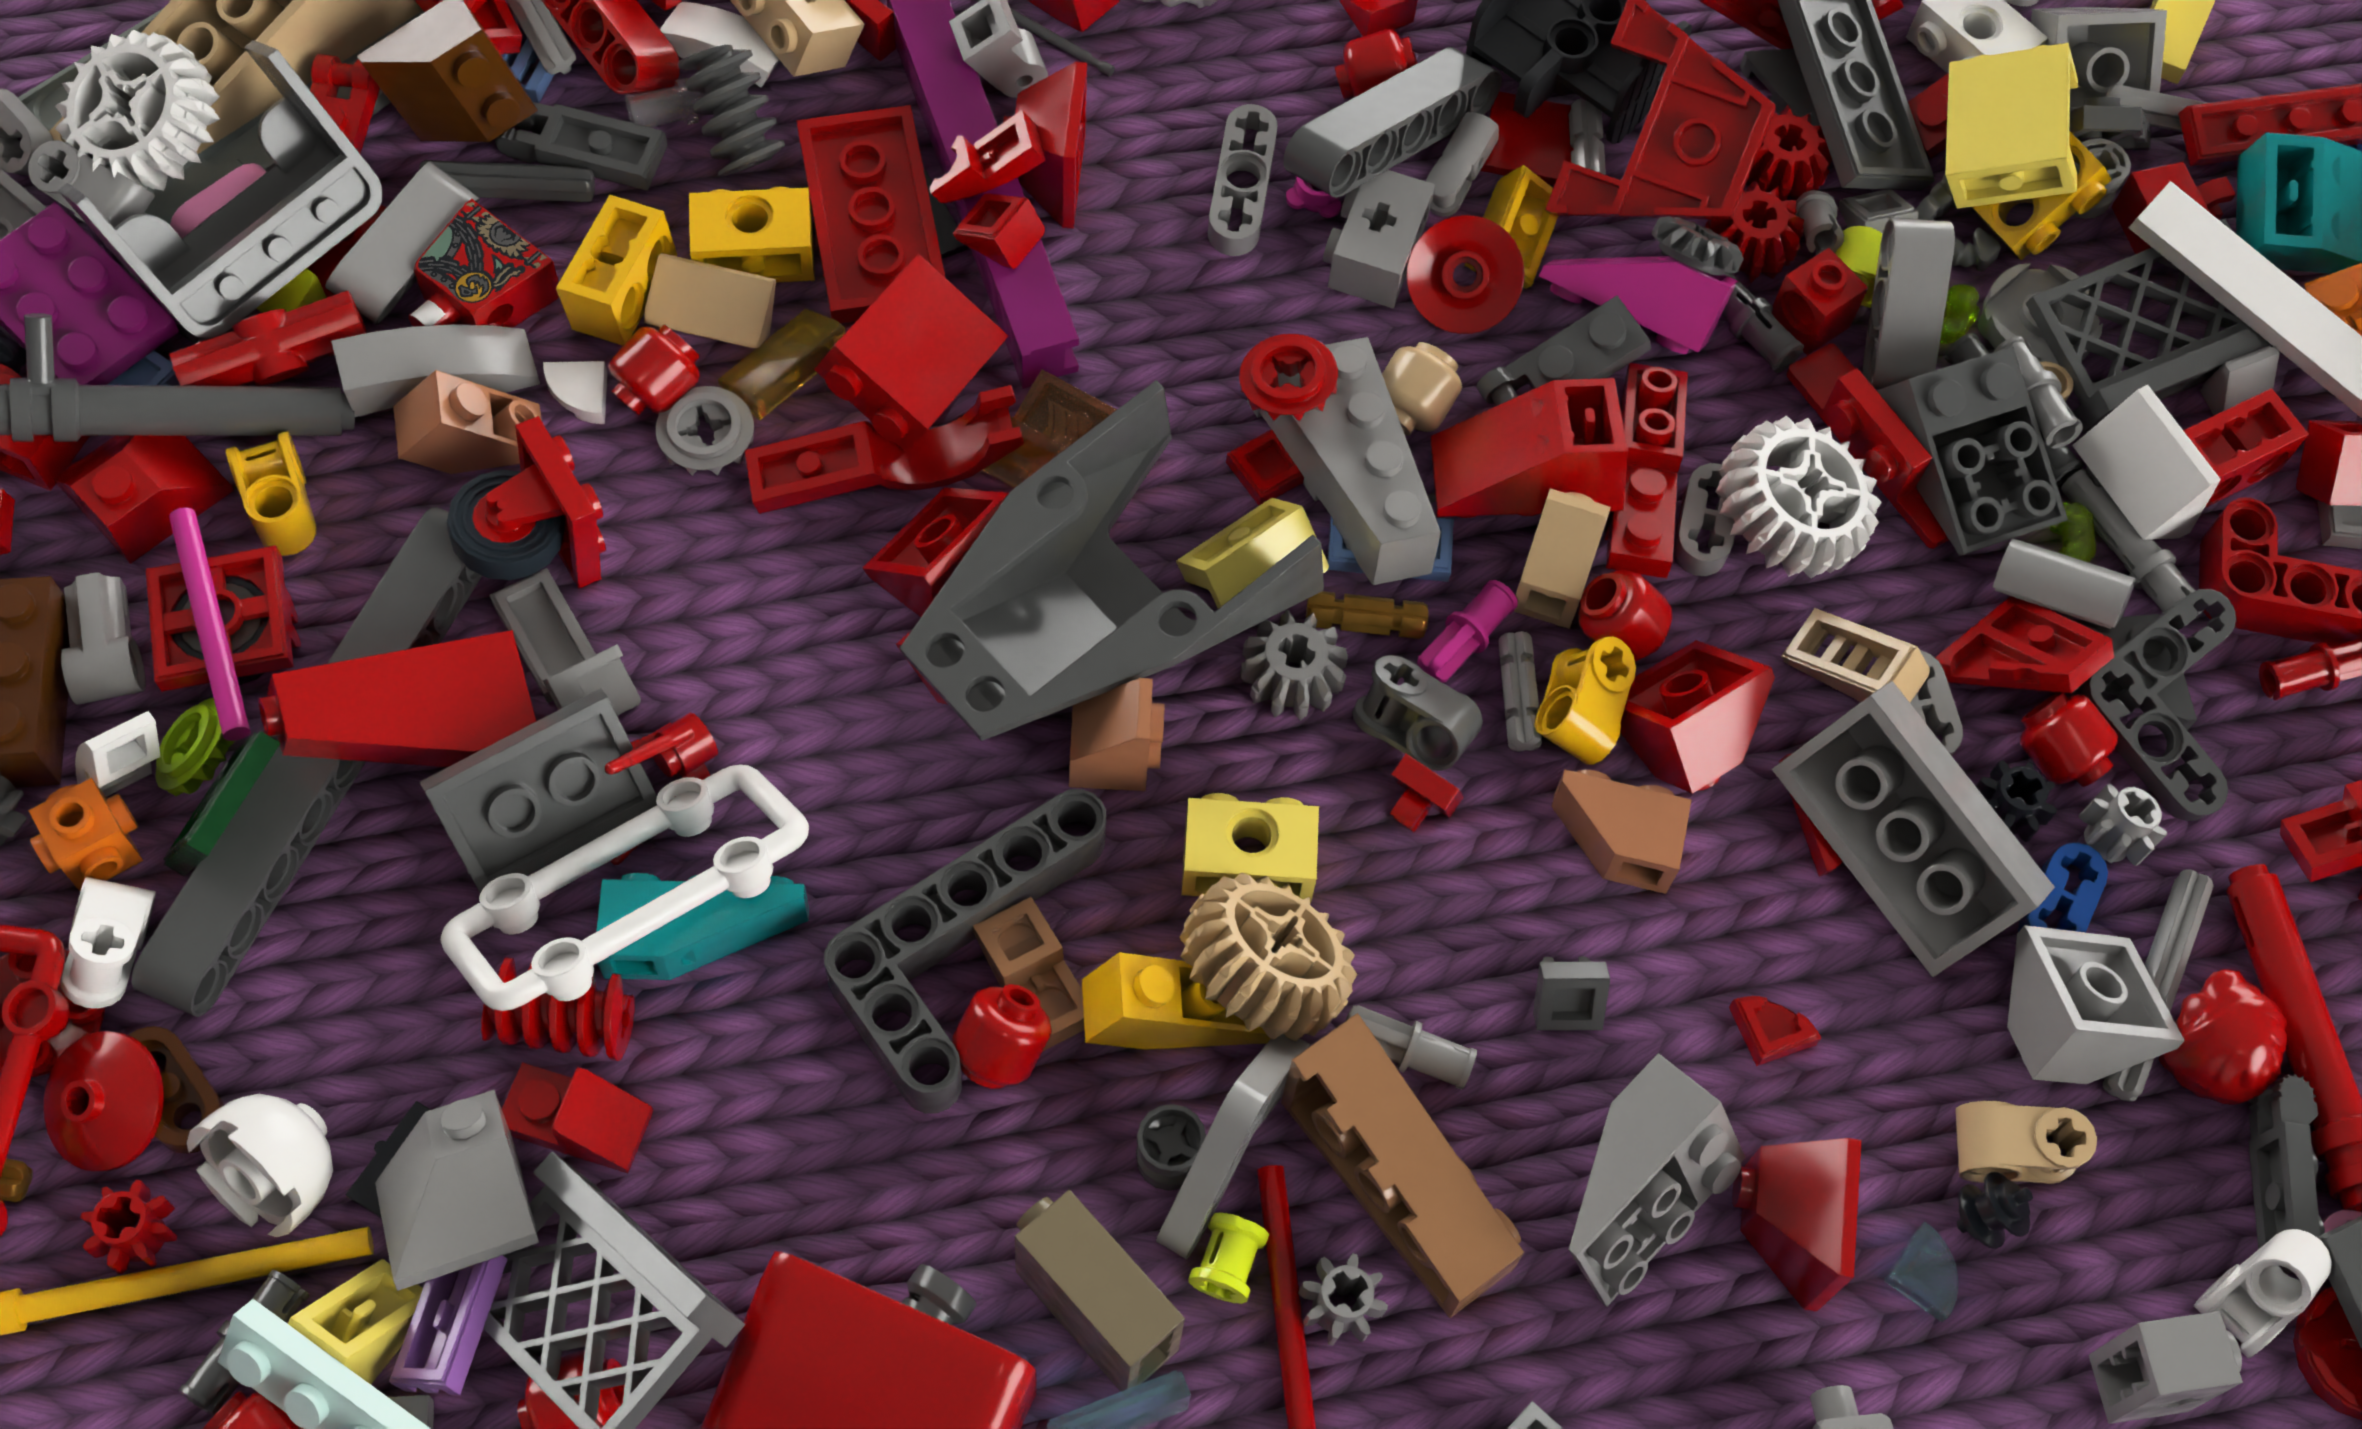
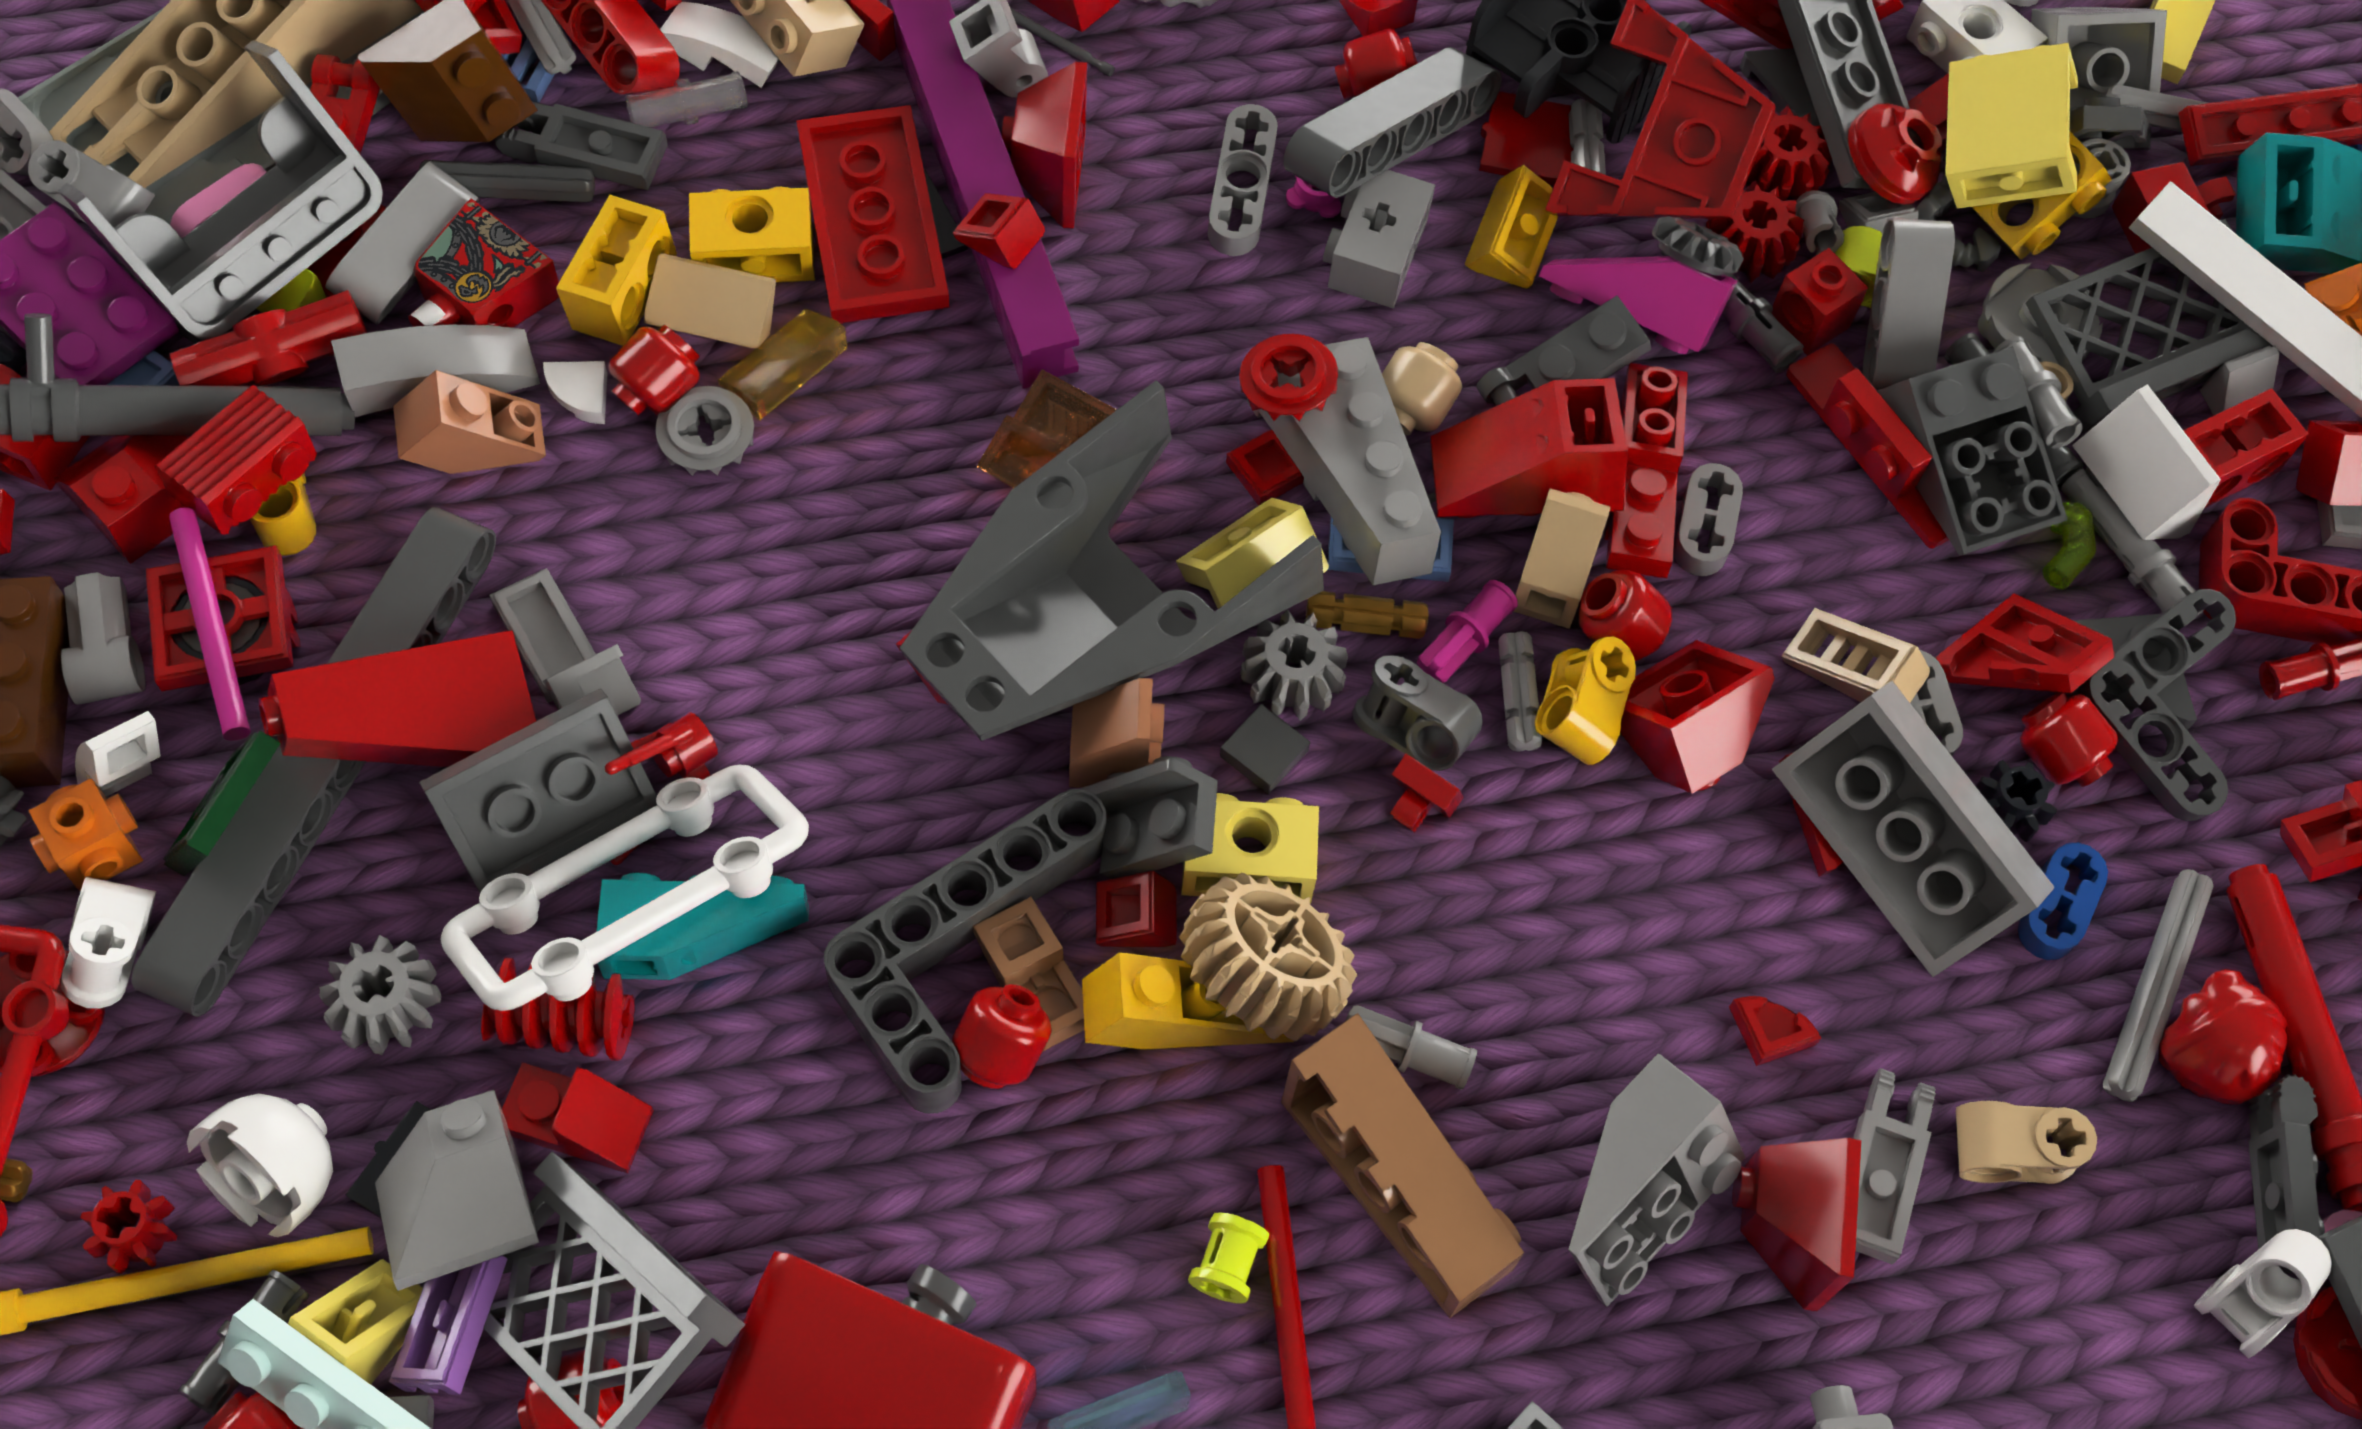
red dish [43,1031,164,1171] -> none
white gear [55,30,220,191] -> none
reddish brown plate [129,1026,224,1154] -> none
lime gear [155,698,235,796] -> none
plate [447,416,606,589] -> none
dark grey piece [678,45,785,177] -> none
red piece [744,385,1025,514] -> none
red panel [814,253,1009,452] -> none
red slope [862,487,1009,617] -> none
red slope [929,110,1046,204] -> none
dark tan brick [1015,1189,1185,1397] -> none
dark grey wheel [1136,1104,1206,1191] -> none
light grey beam [1156,1034,1310,1259] -> none
light grey gear [1298,1253,1388,1346] -> none
red dish [1406,215,1525,334] -> none
light grey bar [1426,112,1499,217] -> none
dark grey tile [1533,956,1610,1030] -> none
nougat slope [1551,769,1692,894] -> none
white gear [1715,416,1882,578] -> none
clear light blue tile [1883,1221,1958,1322] -> none
clear neon green arm [1940,284,1980,344] -> none
black wheel [1957,1172,2033,1249] -> none
light grey brick [1993,538,2136,629] -> none
light grey slope [2007,925,2185,1084] -> none
light grey gear [2078,784,2167,866] -> none
light grey brick [2089,1311,2243,1424] -> none
none -> red brick [154,385,317,535]
none -> light grey gear [319,935,441,1055]
none -> dark grey bracket [1082,756,1218,879]
none -> red slope [1096,871,1177,947]
none -> dark grey tile [1220,704,1310,795]
none -> red piece [1848,103,1942,205]
none -> light grey hinge [1853,1068,1936,1265]

